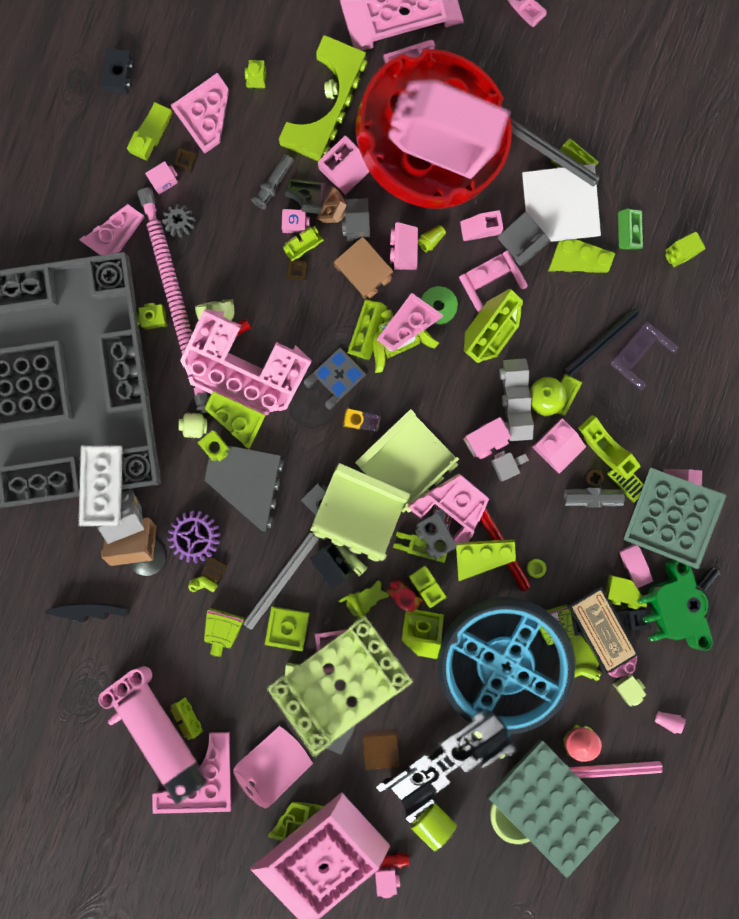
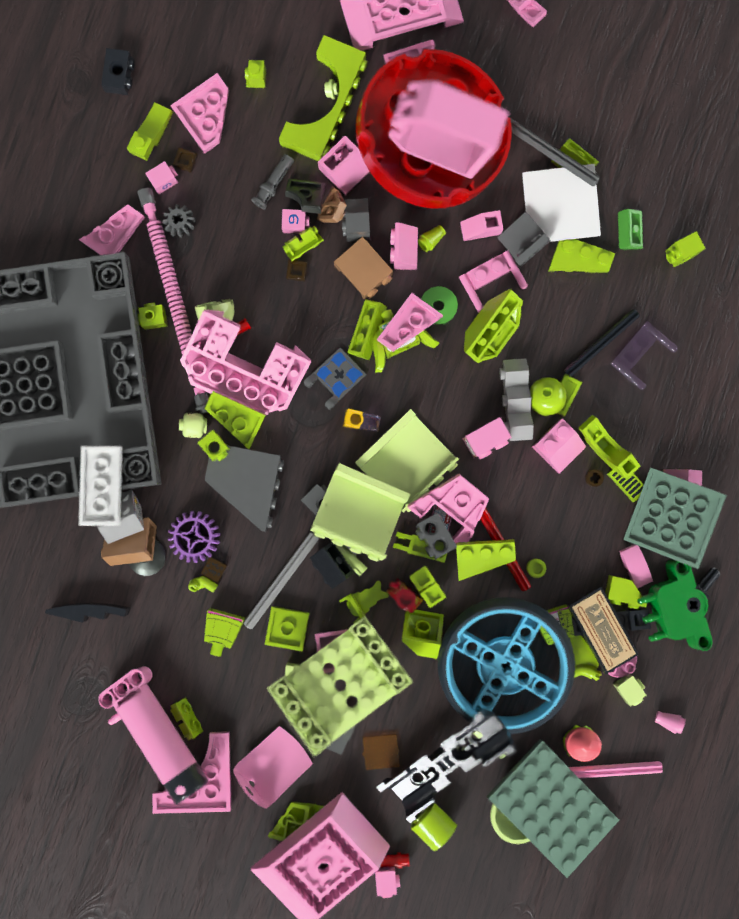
light grey brick [491,451,529,482] -> none
dark grey piece [564,488,625,507] -> none

